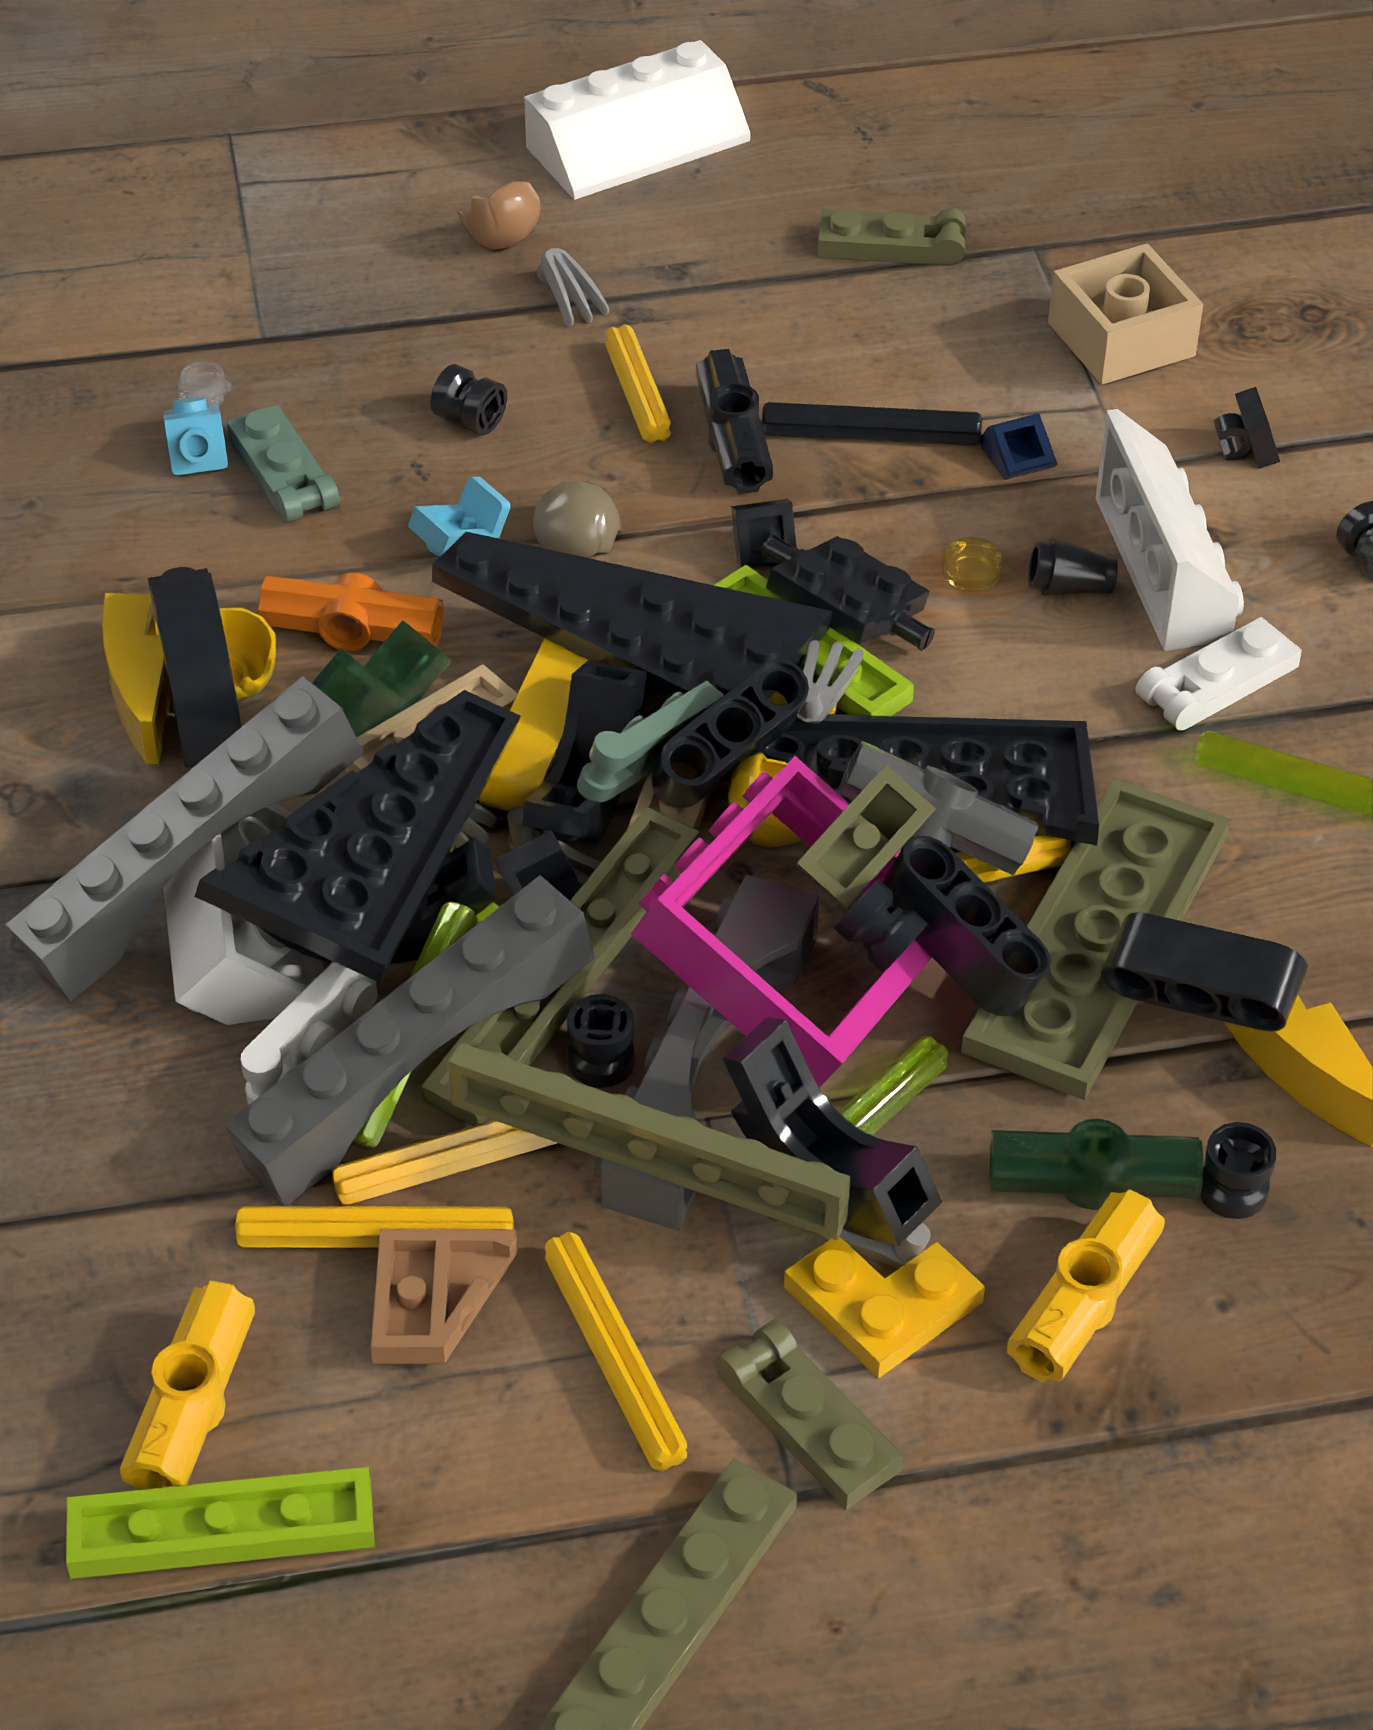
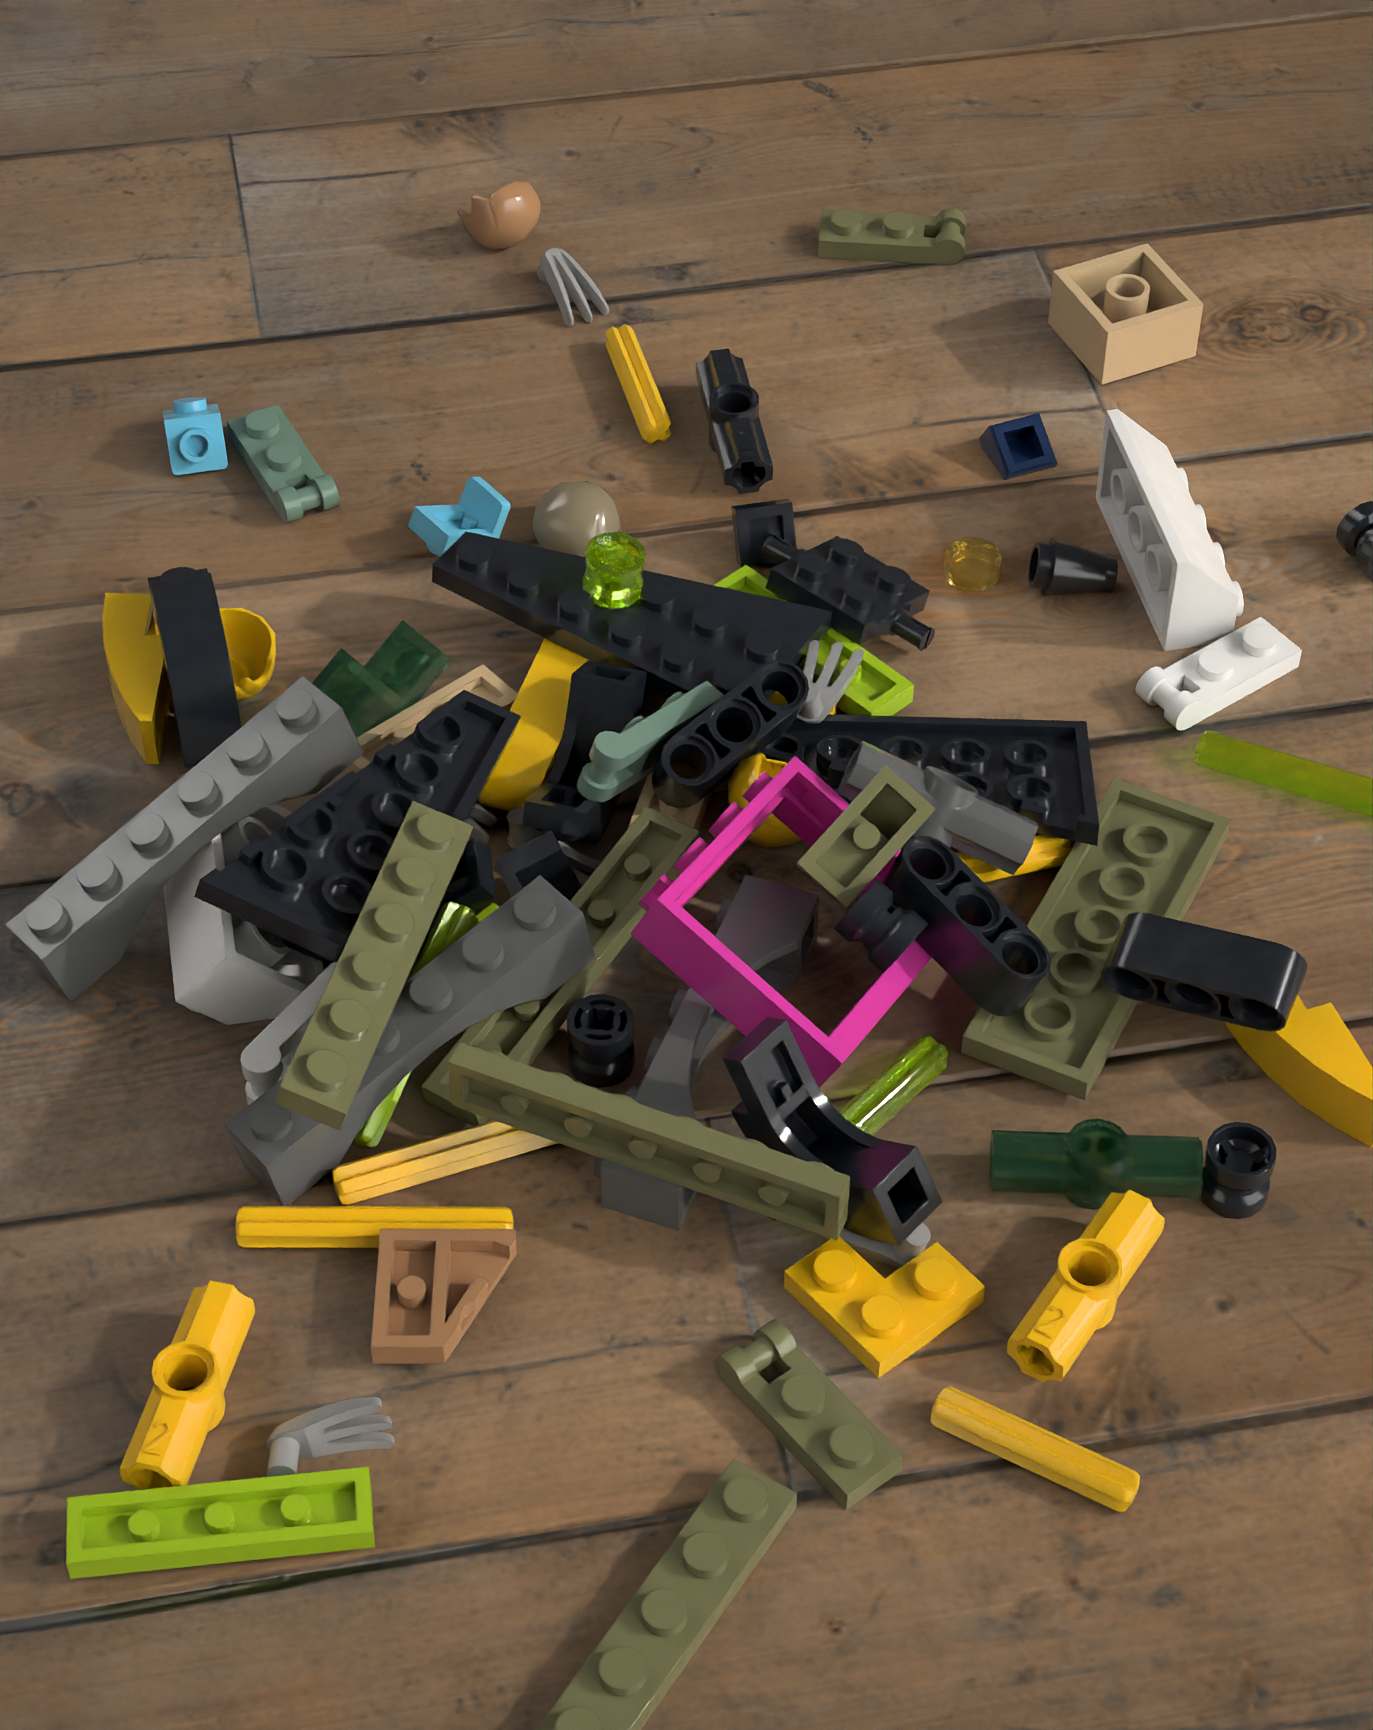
clear plate [177,361,232,407] -> none
orange piece [258,573,444,651] -> none
black wheel [430,364,507,435] -> none
white slope [524,40,750,200] -> none
yellow axle [544,1232,687,1471] -> none
black axle [762,402,982,445] -> none
black tile [1213,387,1280,469] -> none
none -> light grey piece [267,1397,395,1477]
none -> olive plate [274,801,474,1131]
none -> clear neon green wheel [582,532,646,609]
none -> yellow axle [930,1386,1140,1512]

